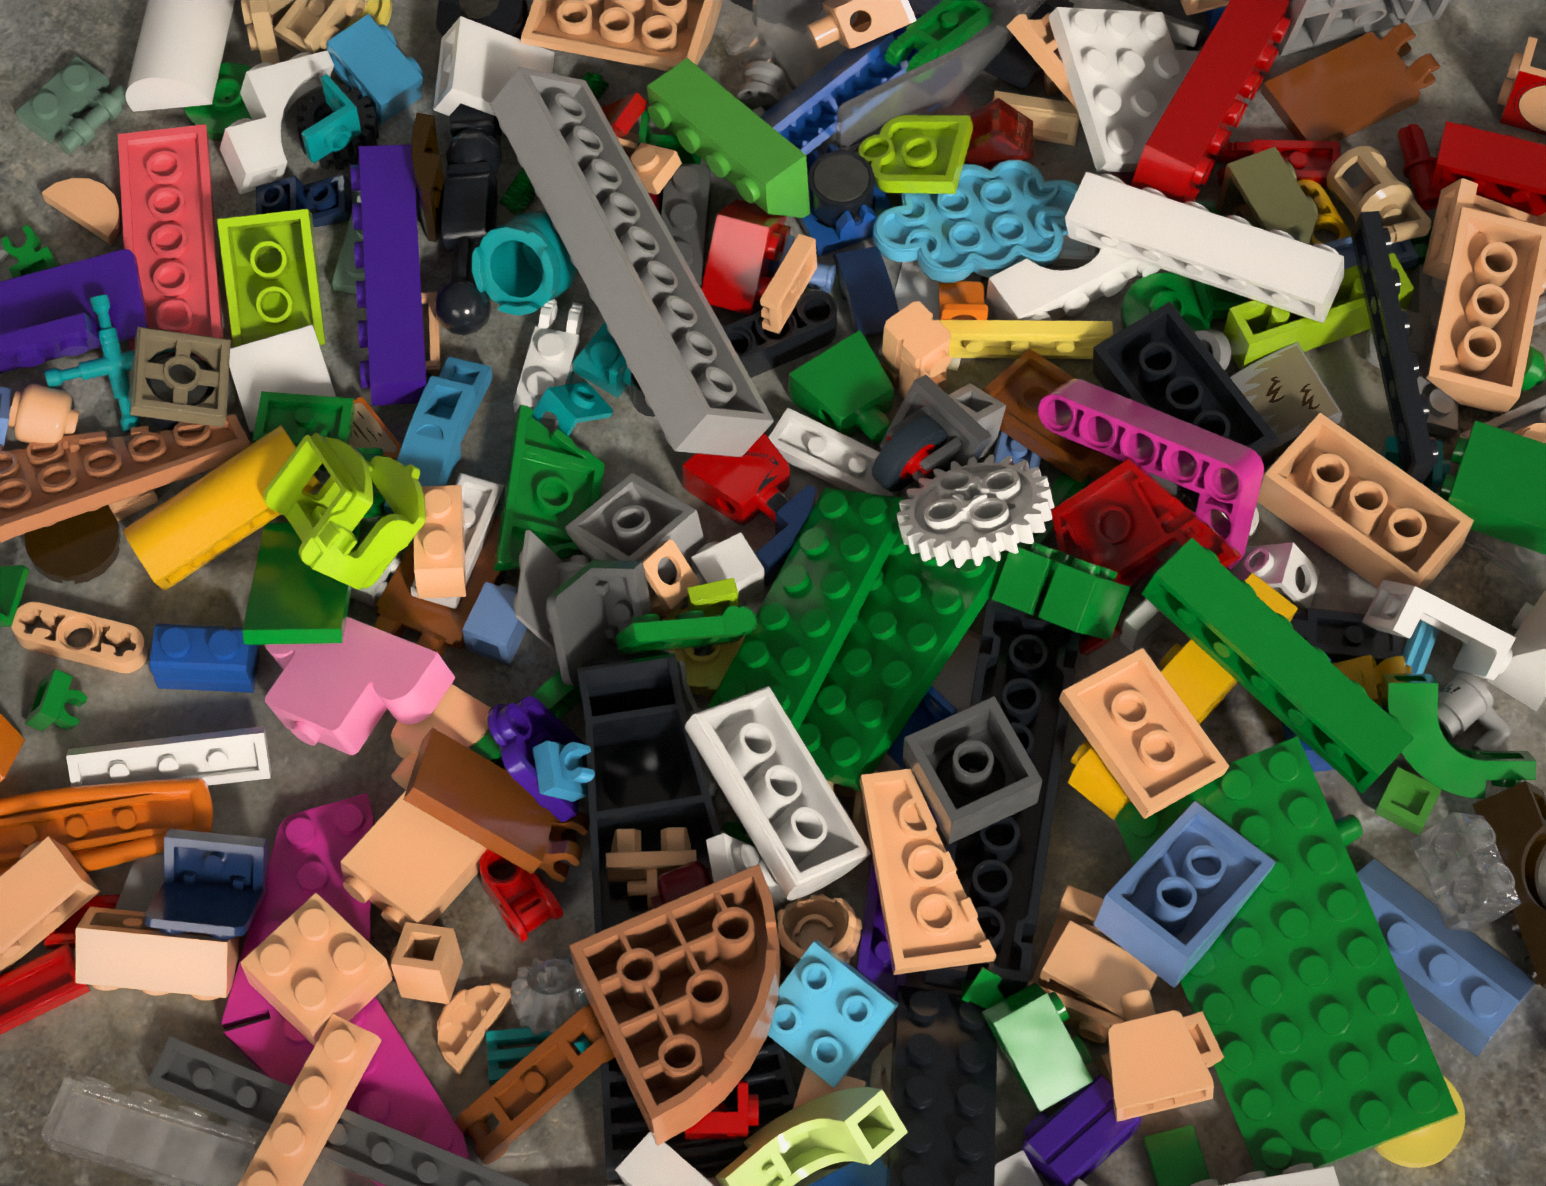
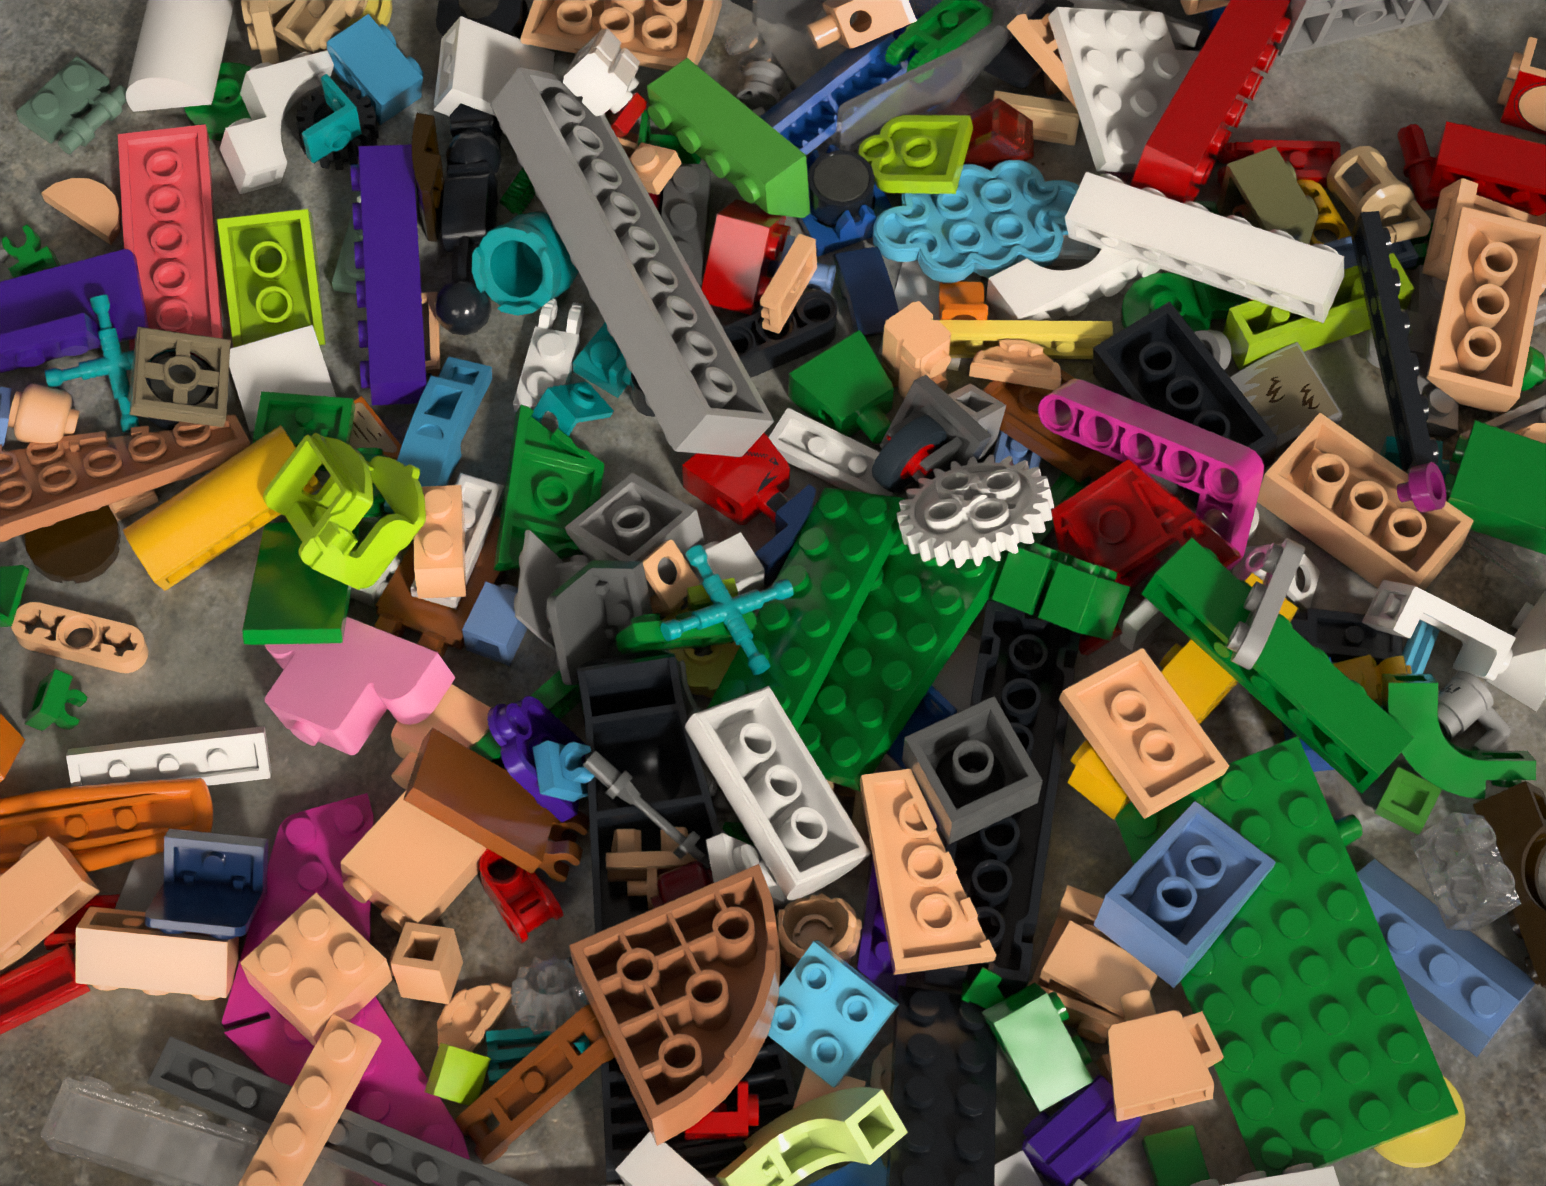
blue brick [149,623,259,693] -> none
dark blue slope [256,174,352,227] -> none
dark orange tile [1261,22,1440,141] -> none
none -> lime tile [424,1043,491,1106]
none -> white brick [563,28,640,116]
none -> dark grey piece [582,750,705,861]
none -> teal piece [661,545,793,675]
none -> light nougat tile [969,339,1061,390]
none -> light grey plate [1226,538,1305,670]
none -> magenta tile [1397,462,1446,513]

